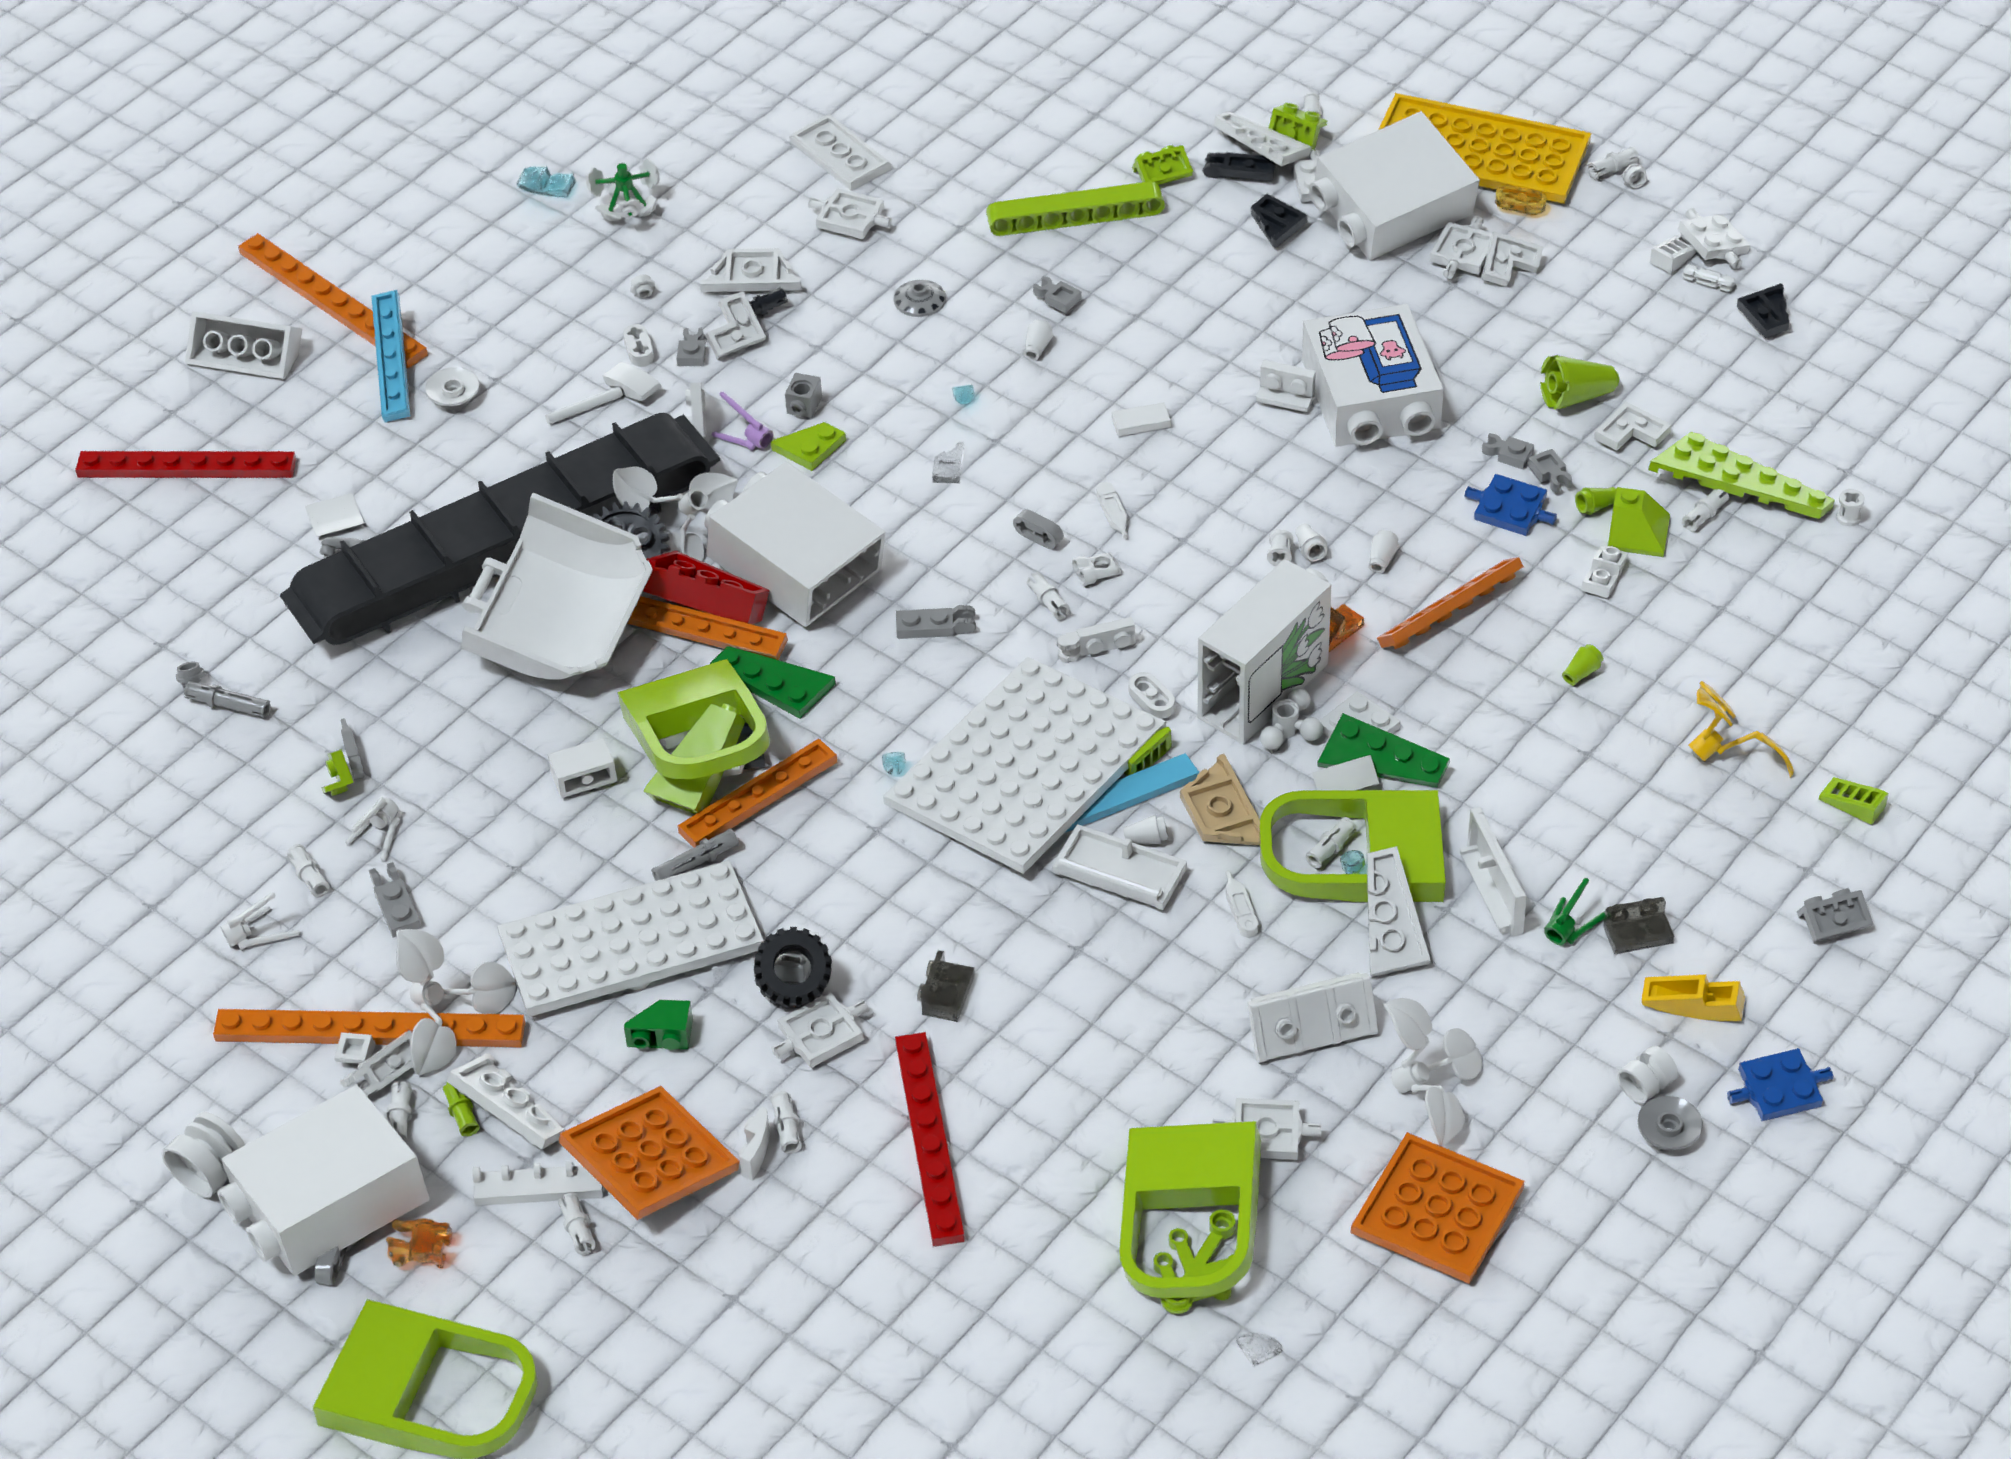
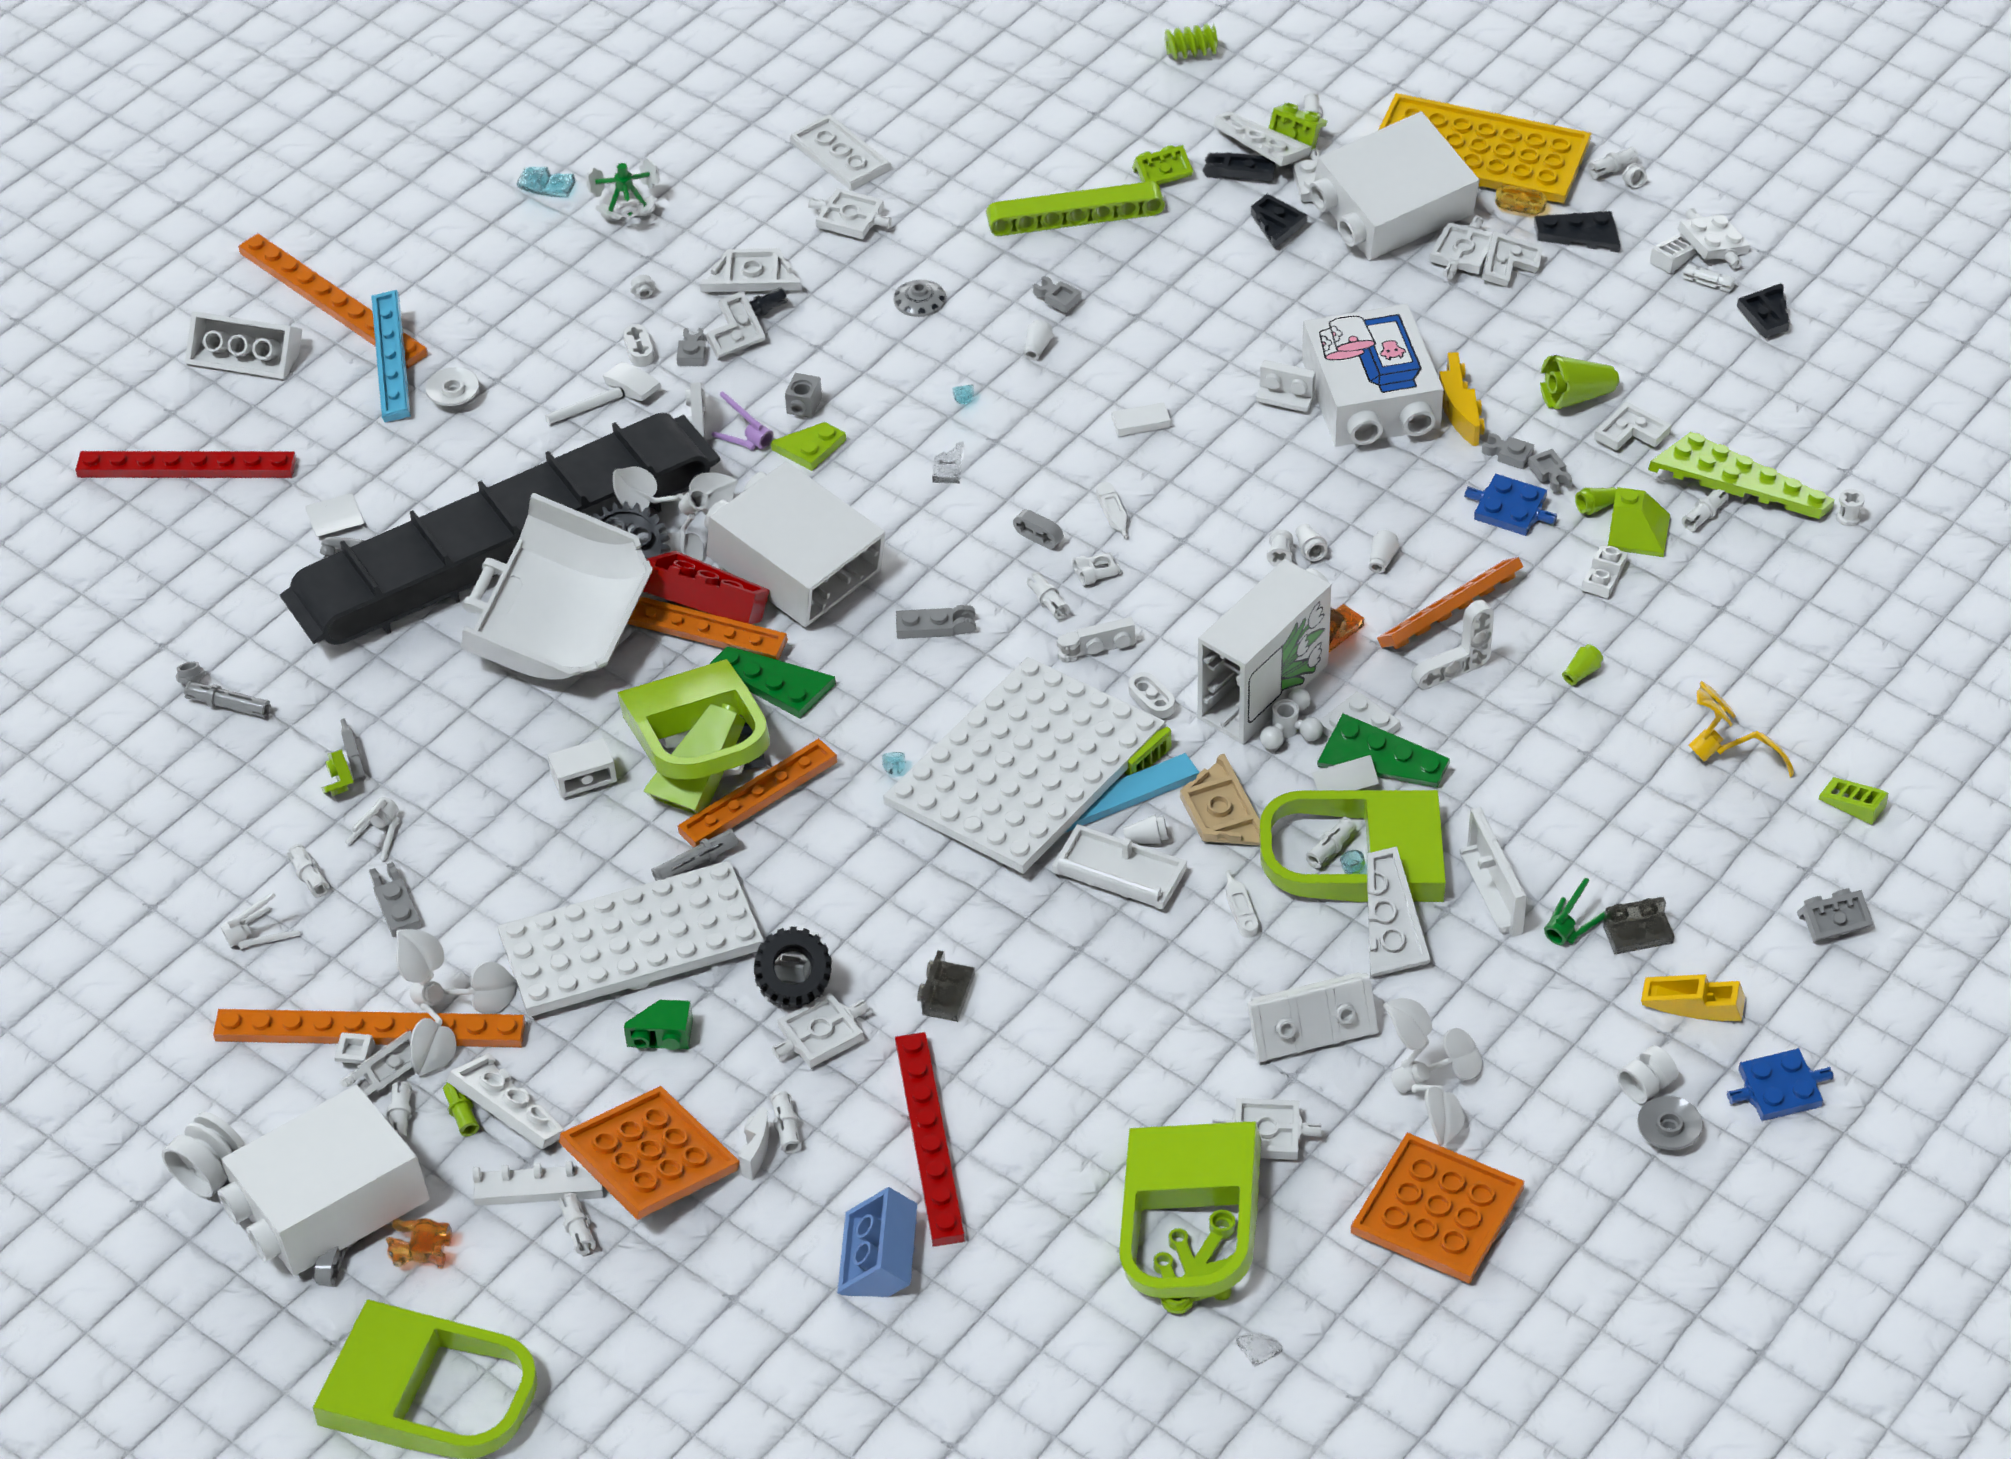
none -> medium blue slope [837,1187,918,1297]
none -> lime piece [1164,23,1218,60]
none -> white beam [1411,600,1494,689]
none -> yellow slope [1439,352,1485,446]
none -> black wing [1534,211,1620,253]

